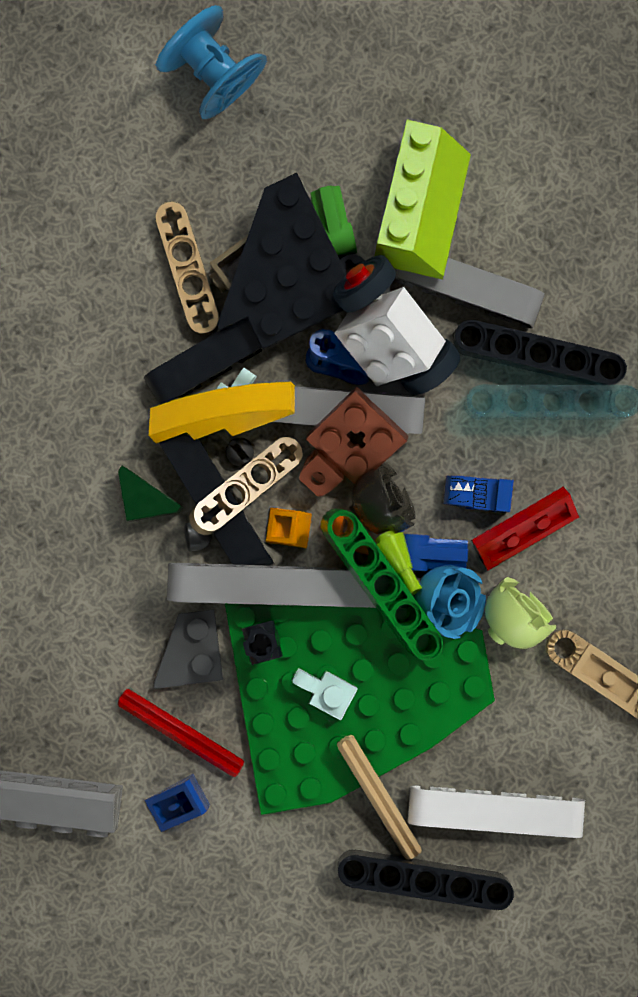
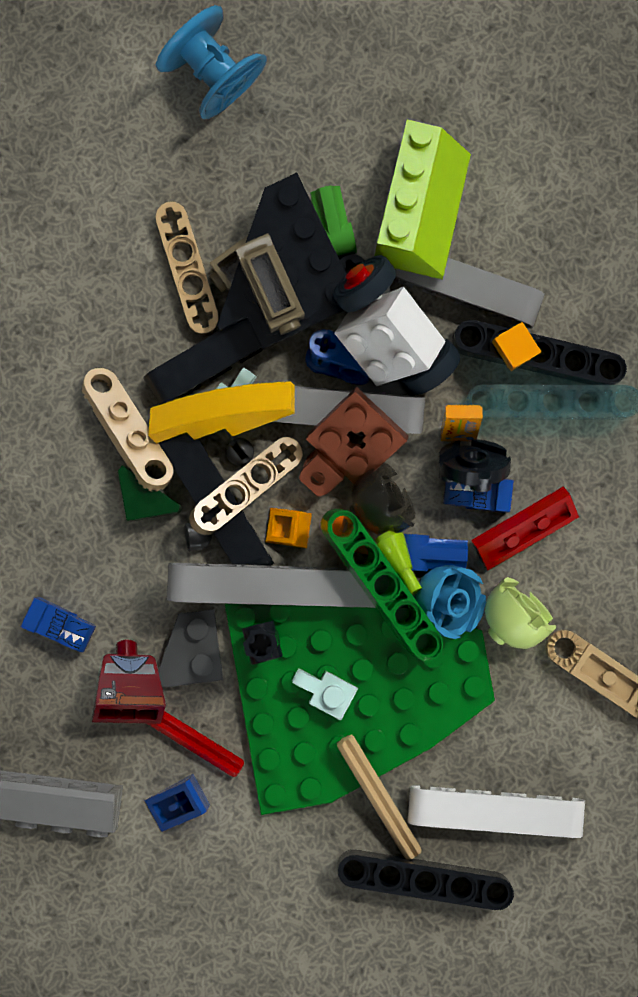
none -> blue leg [20,597,96,652]
none -> tan plate [82,368,173,492]
none -> dark red torso [92,640,166,724]
none -> dark tan window [235,233,305,335]
none -> black plate [439,439,511,492]
none -> light orange tile [441,405,483,441]
none -> light orange slope [492,322,541,371]

